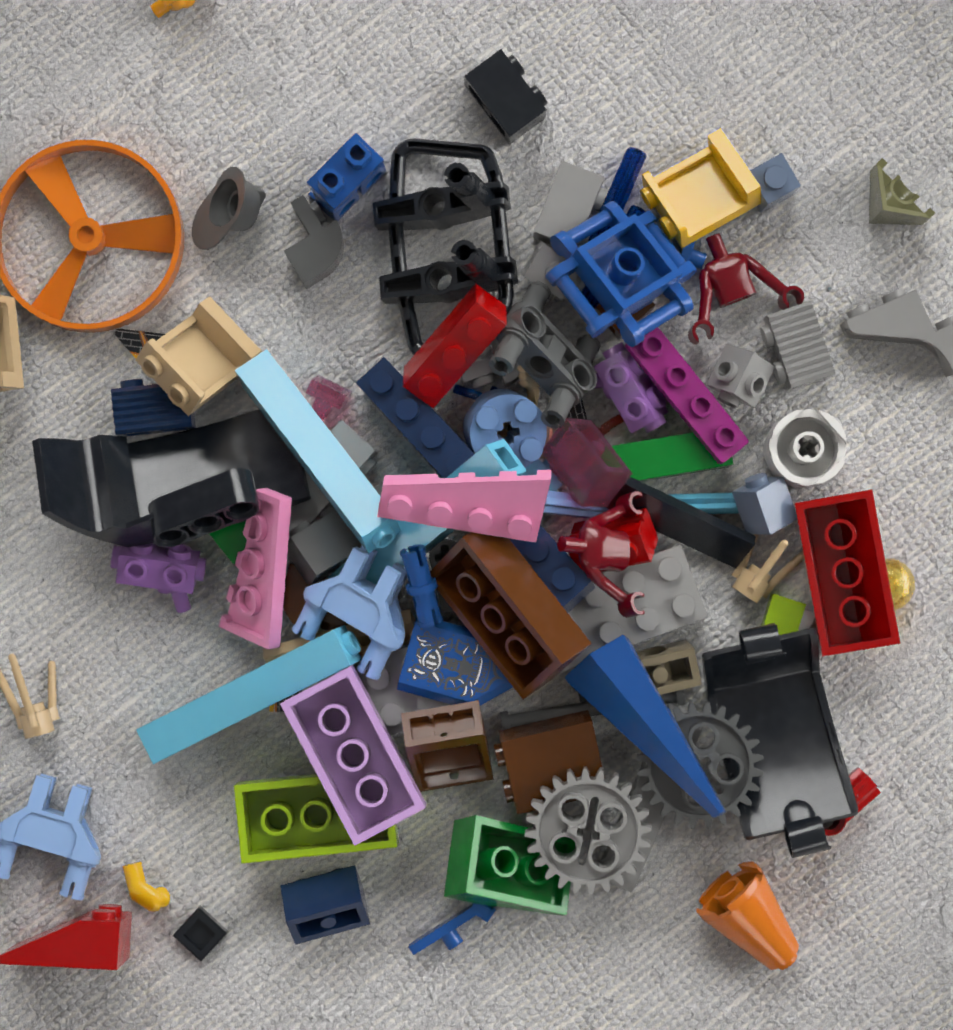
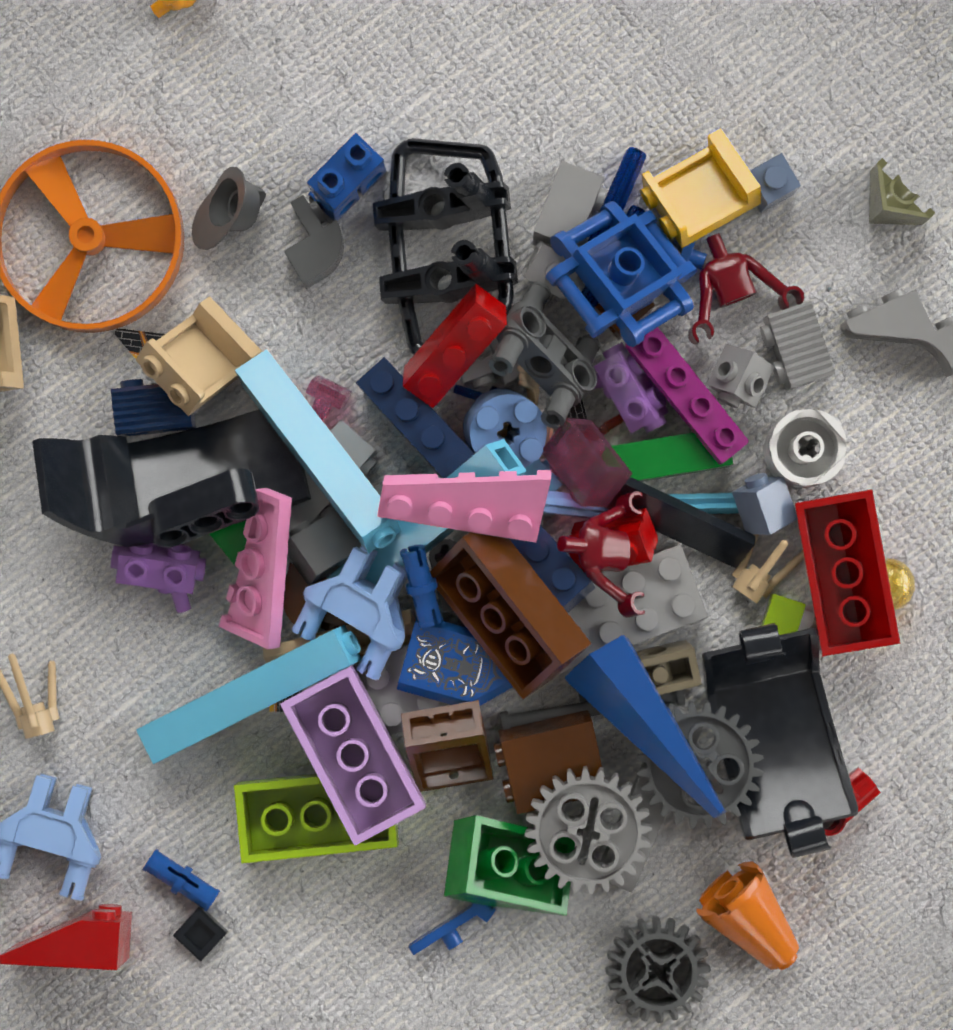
yellow arm [122,861,170,912] -> none
dark blue brick [280,865,370,945] -> none
black brick [464,49,548,145] -> none
none -> blue pin [142,849,220,912]
none -> dark grey gear [605,916,711,1023]

